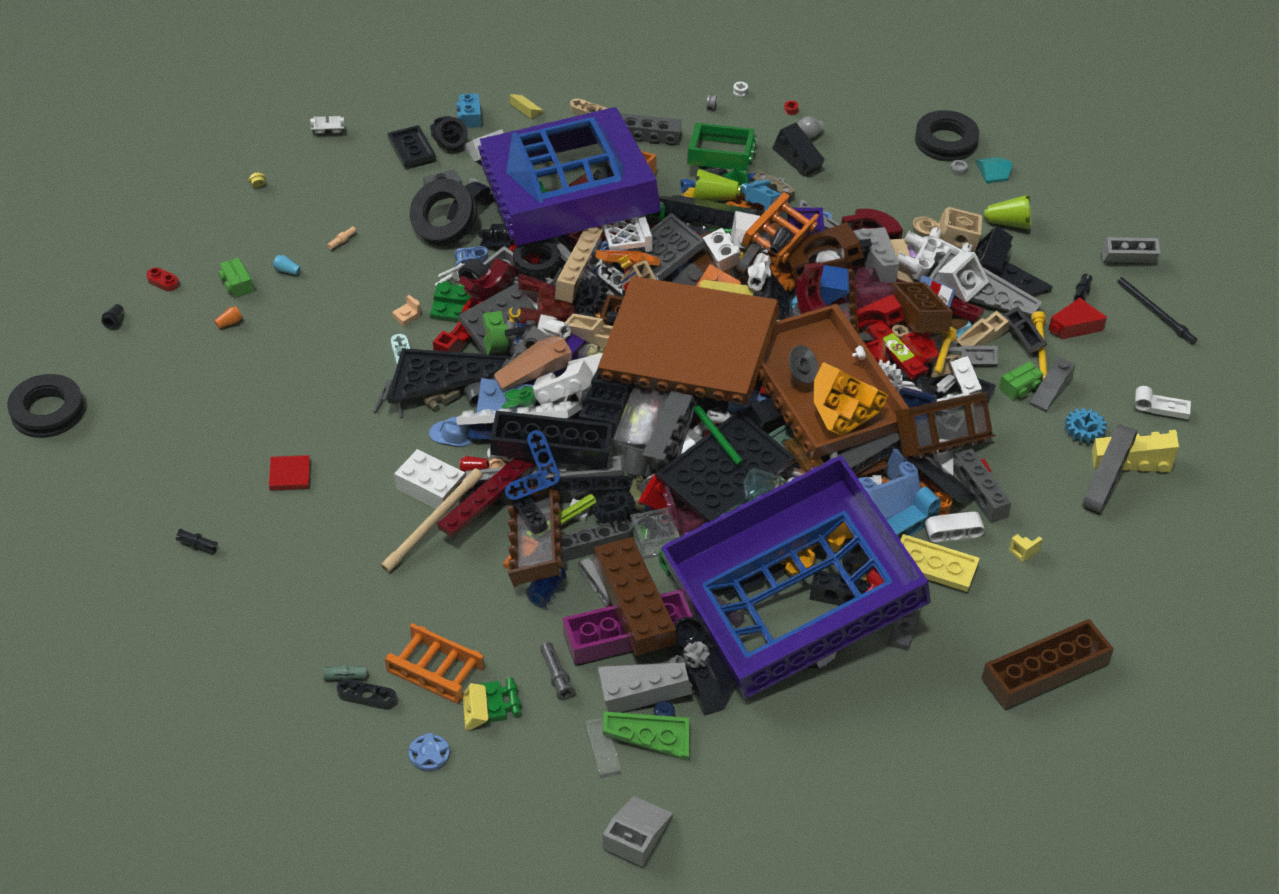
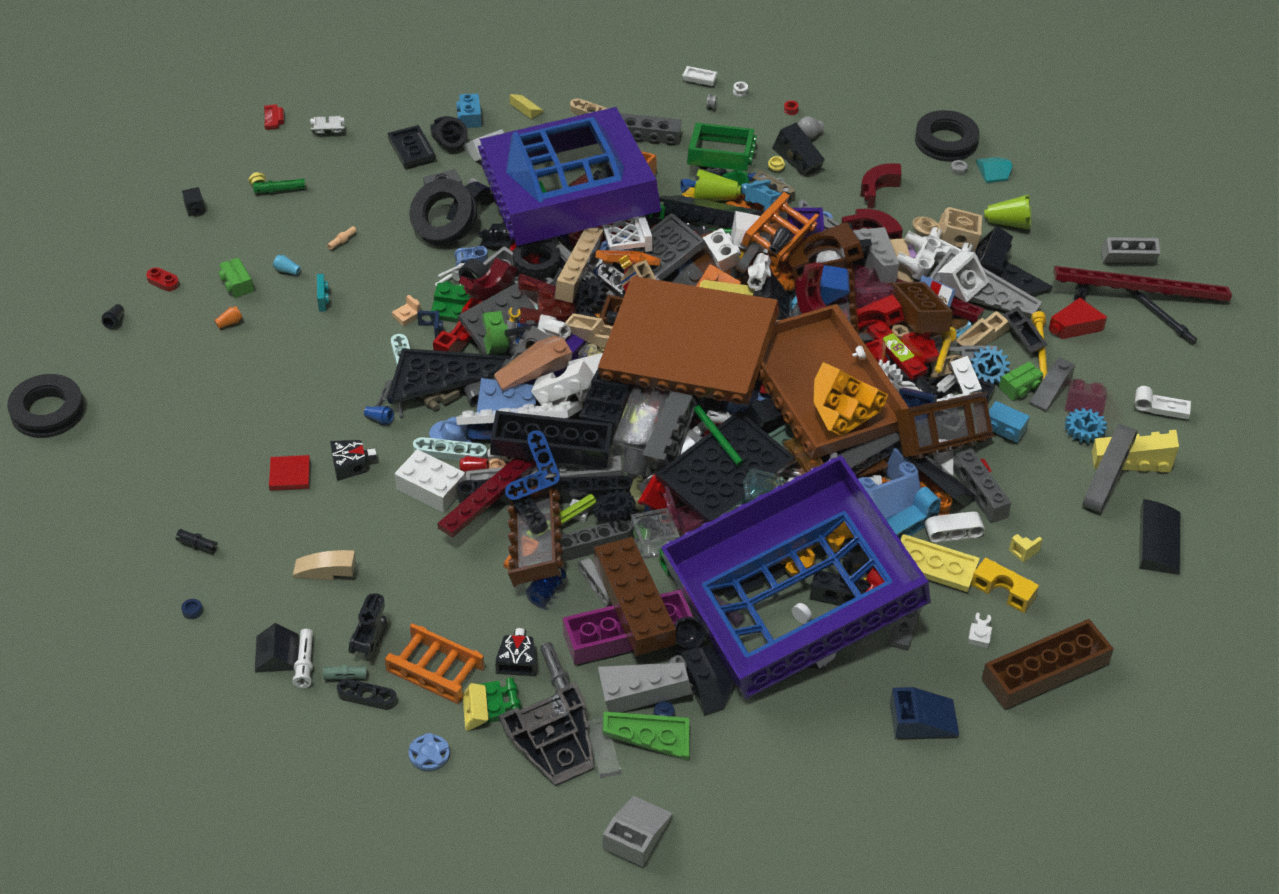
tan piece [380,468,483,573] -> none
green plate [501,386,535,409] -> none
light grey gear [683,642,710,668] -> none
dark grey dish [789,345,818,383] -> none
none -> dark blue tile [181,599,203,619]
none -> black brick [182,187,205,217]
none -> green pin [253,178,306,194]
none -> black slope [255,623,299,673]
none -> red piece [264,104,284,130]
none -> white pin [292,629,314,688]
none -> tan slope [293,550,356,580]
none -> teal plate [317,274,329,312]
none -> black torso [330,440,377,481]
none -> black piece [348,593,387,658]
none -> blue cone [364,406,394,425]
none -> light aqua beam [413,437,487,461]
none -> dark blue bracket [417,311,443,339]
none -> black torso [495,628,536,677]
none -> black wedge [498,682,594,786]
none -> white plate [682,66,718,86]
none -> light yellow plate [768,156,785,172]
none -> white tile [792,603,812,624]
none -> dark red arch [860,163,902,209]
none -> dark blue slope [890,687,959,738]
none -> white plate [968,613,992,648]
none -> dark azure gear [970,345,1010,384]
none -> yellow arch [971,557,1039,613]
none -> dark azure brick [989,401,1030,443]
none -> dark red plate [1053,266,1232,302]
none -> clear pink bracket [1065,379,1107,416]
none -> black slope [1139,499,1181,575]

